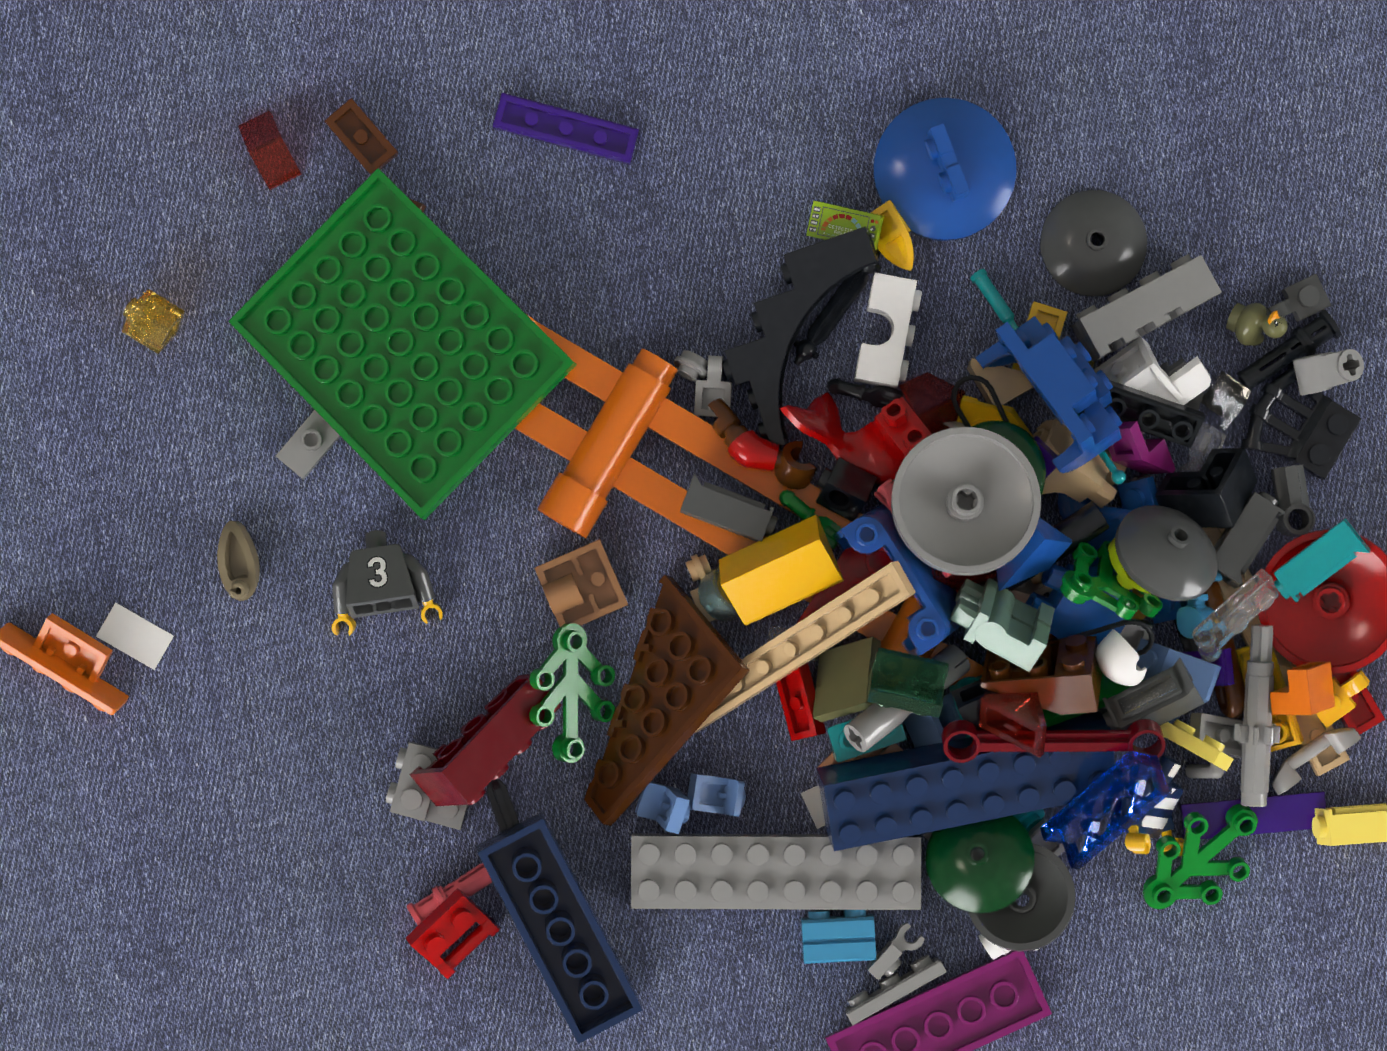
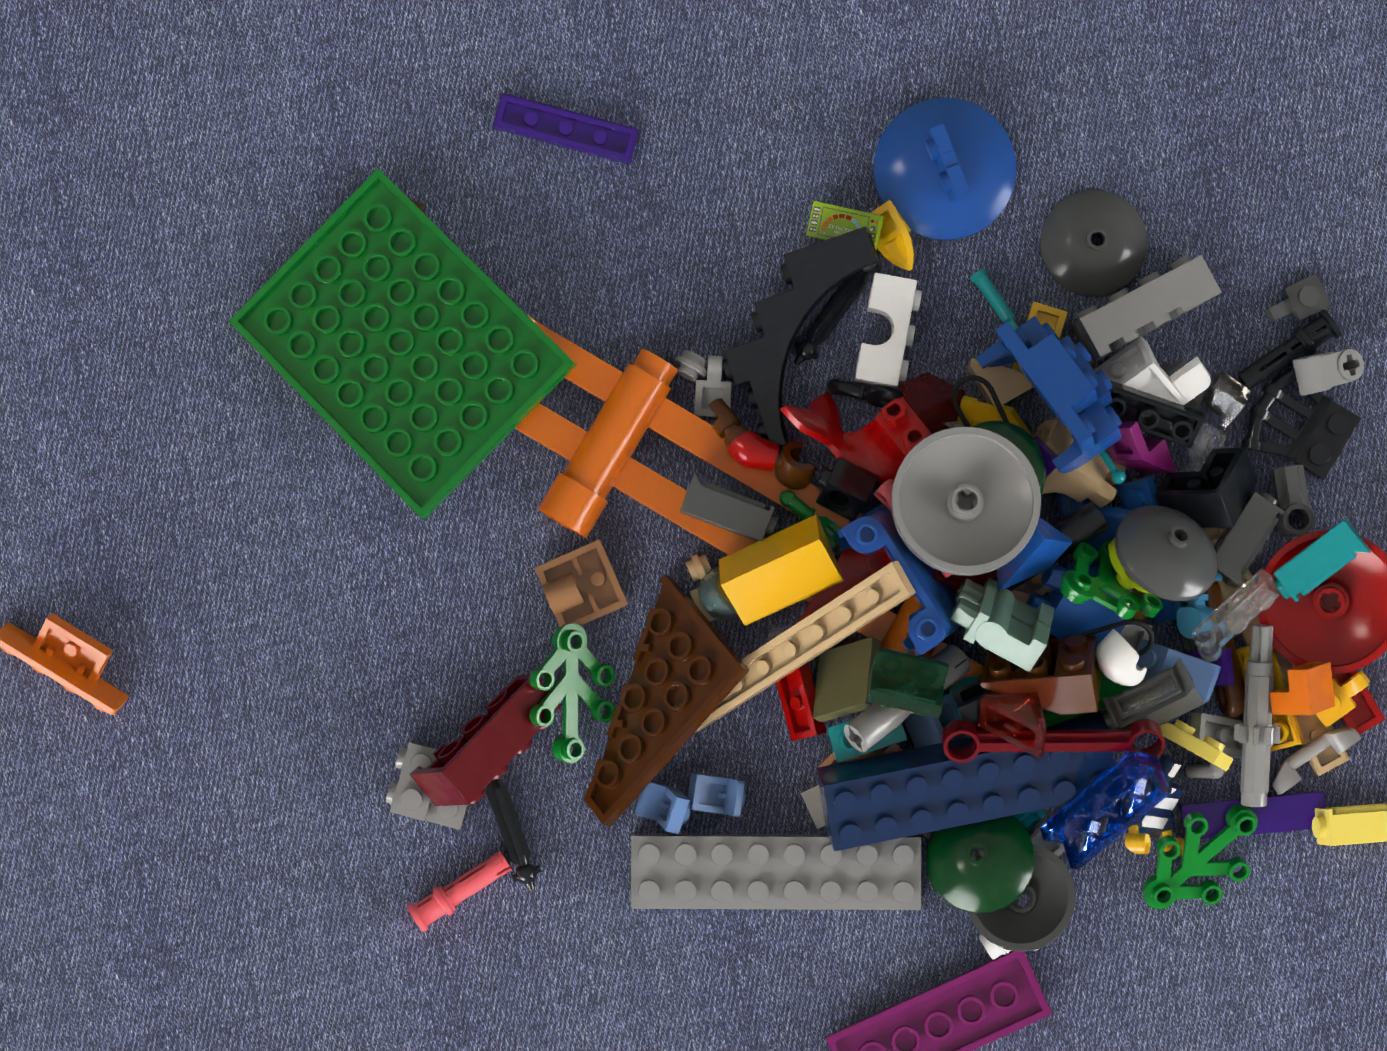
white sticker [96,602,174,670] -> none
clear yellow brick [122,289,185,354] -> none
dark tan arm [217,521,260,601] -> none
clear red slope [238,110,302,190] -> none
light grey plate [276,410,341,480] -> none
reddish brown plate [324,98,399,175] -> none
dark grey torso [332,530,442,636] -> none
red plate [405,888,501,979] -> none
dark blue brick [477,812,643,1044] -> none
dark azure brick [801,910,876,964] -> none
light grey tile [845,955,947,1026] -> none
light grey plate [866,922,925,980] -> none
olive animal [1226,302,1288,346] -> none

